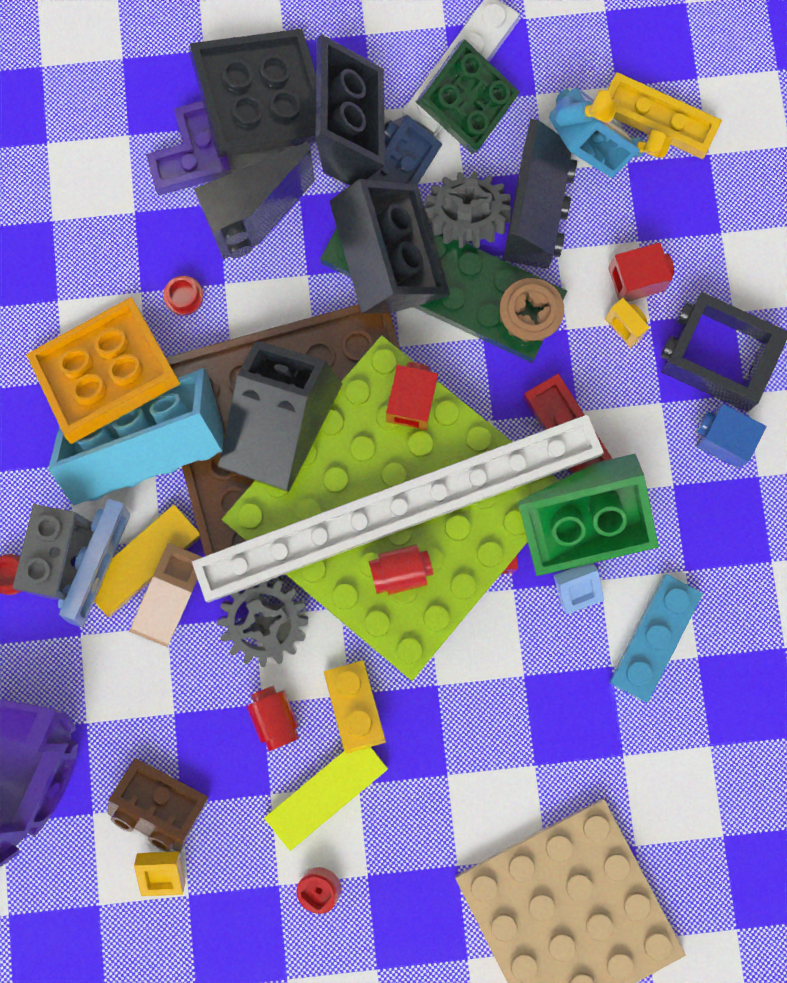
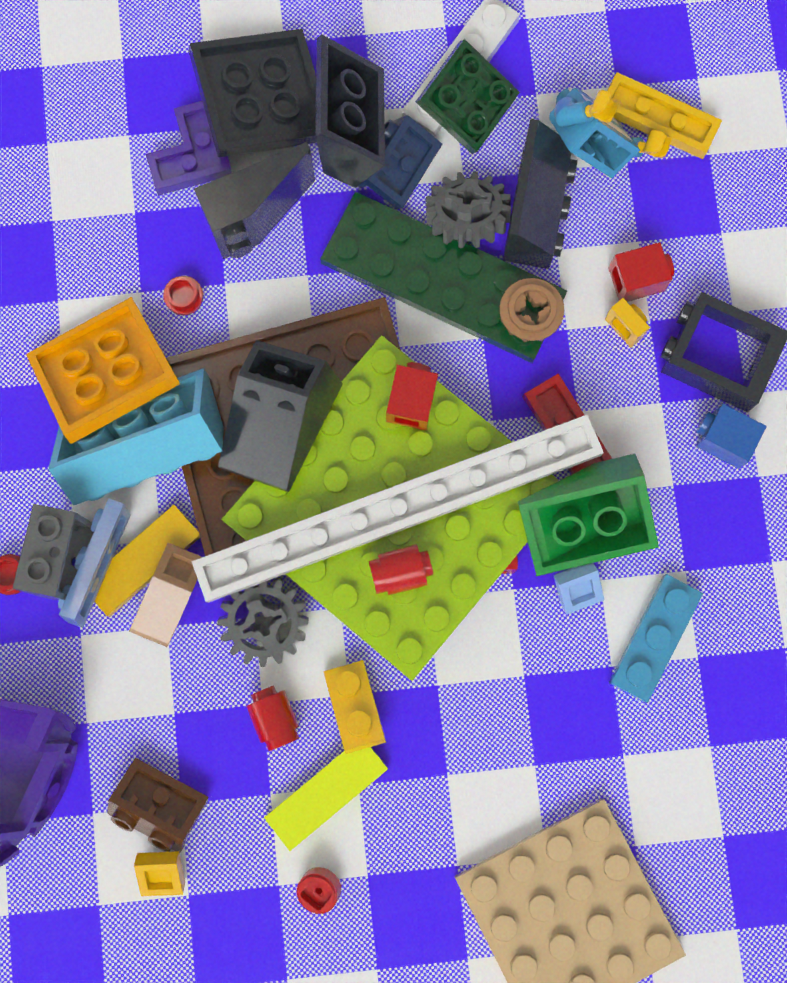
black slope [329,179,450,314] -> none

